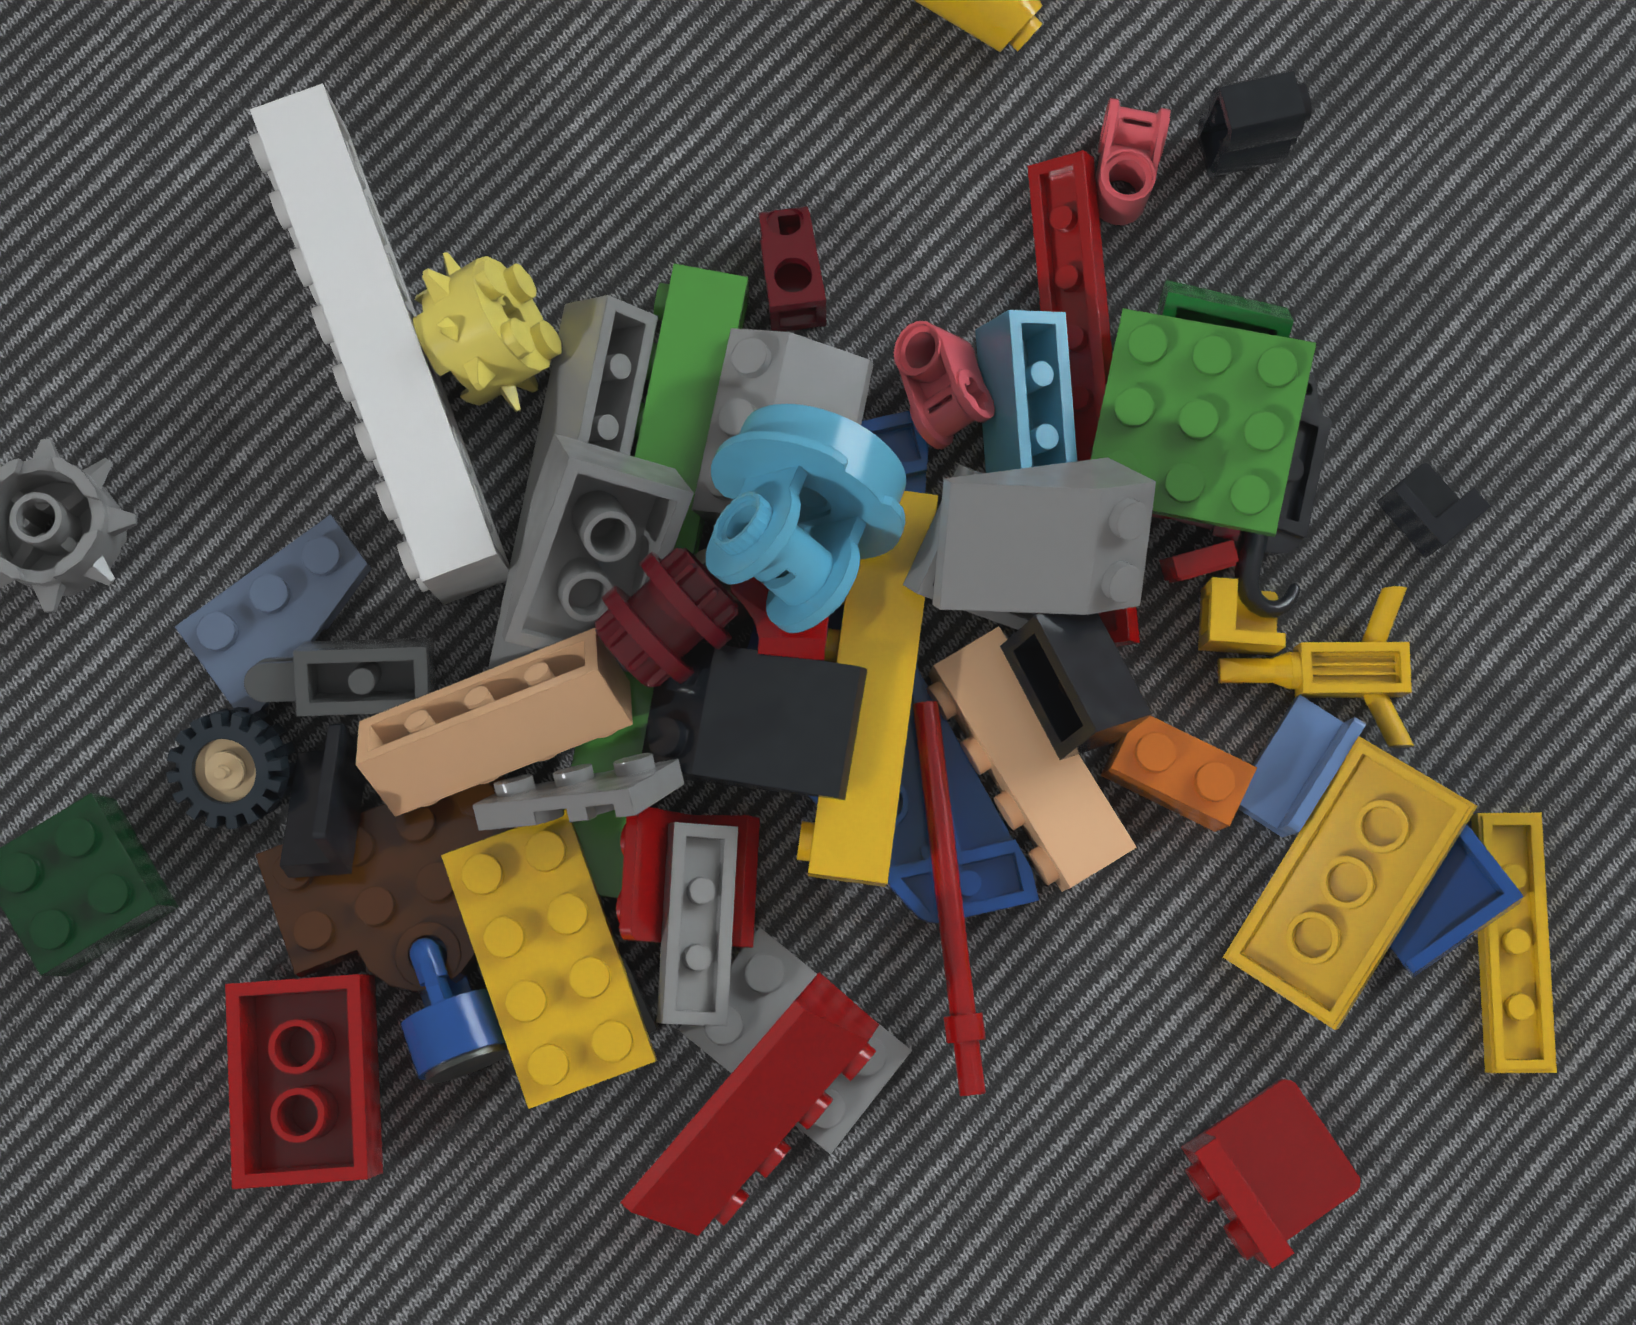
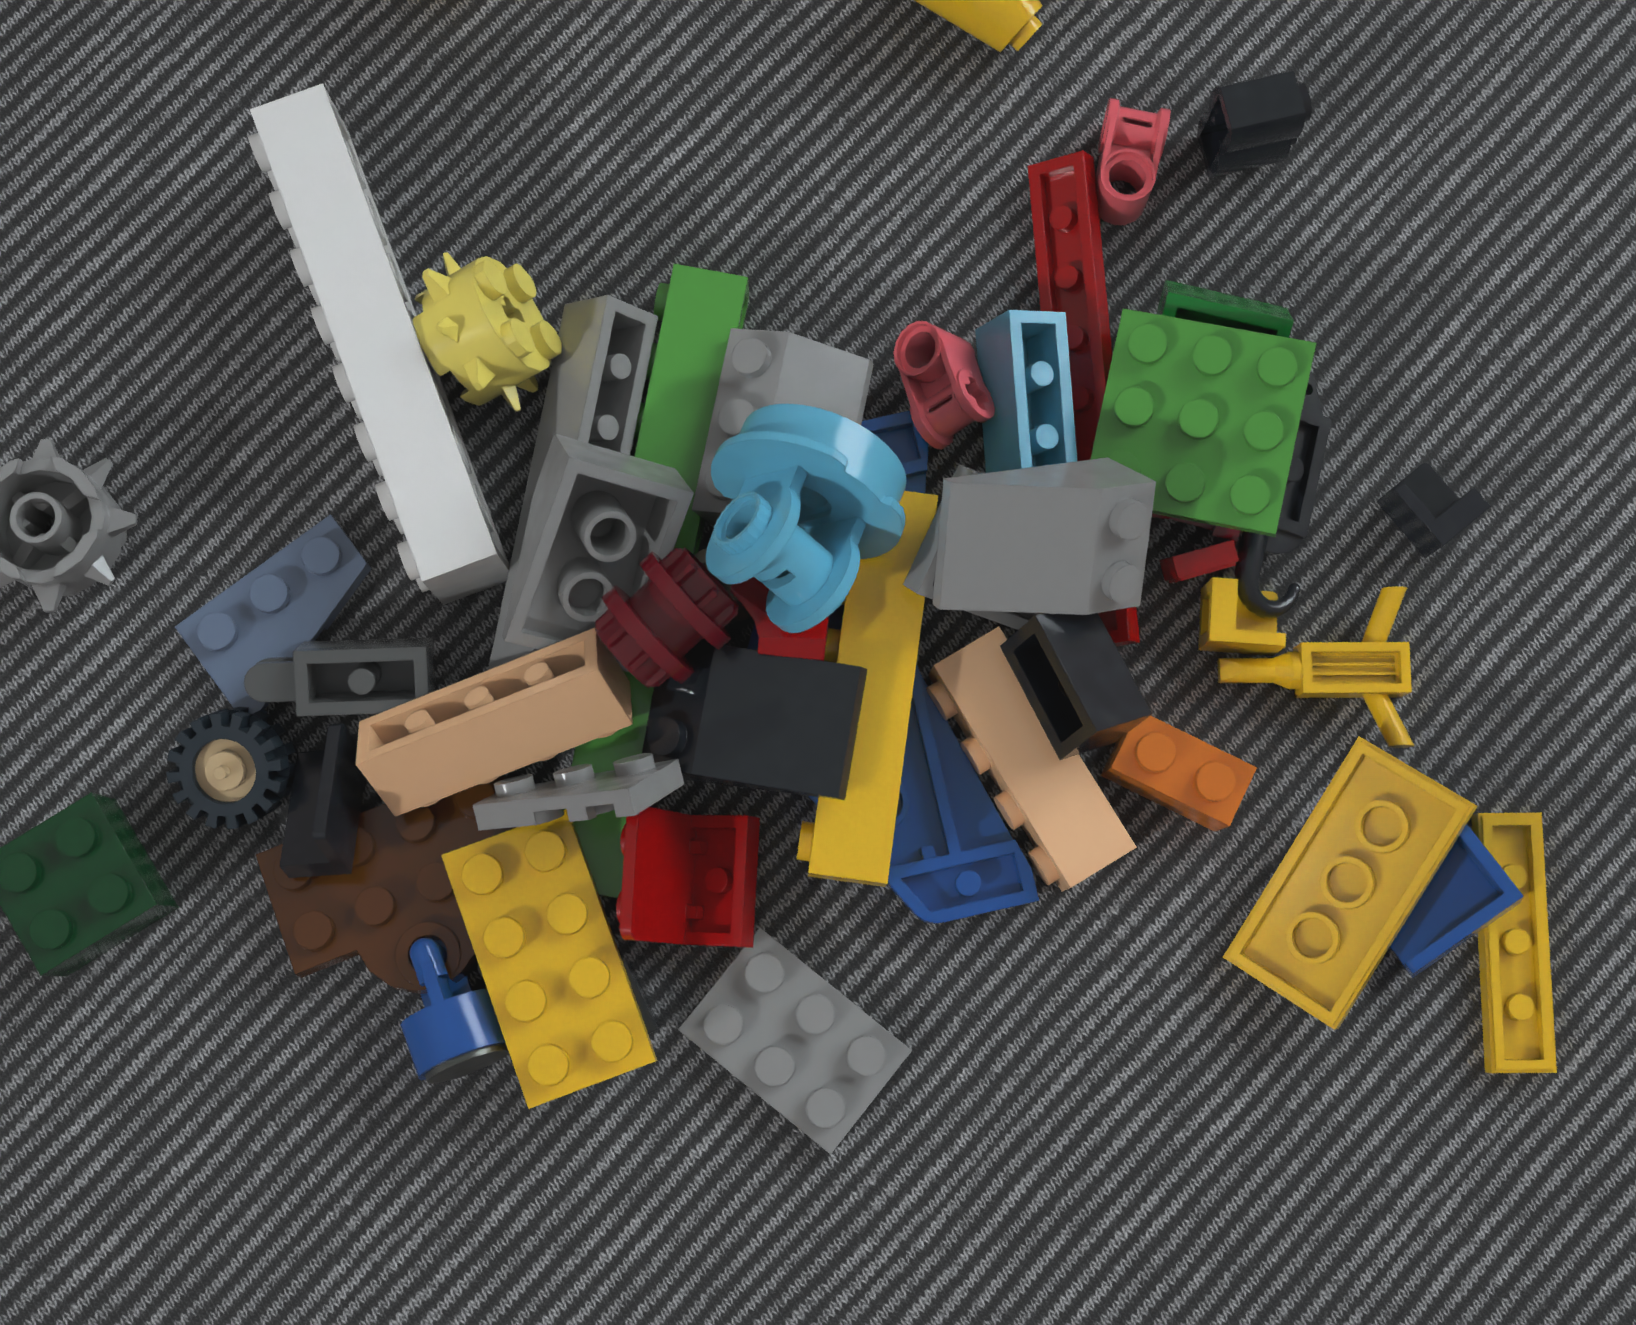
red brick [225,974,383,1189] -> none
red slope [620,972,879,1236] -> none
light grey plate [656,822,738,1026] -> none
dark red leg [758,206,827,332] -> none
red bar [913,701,986,1096] -> none
red bracket [1181,1079,1361,1269] -> none
medium blue panel [1238,695,1366,838] -> none

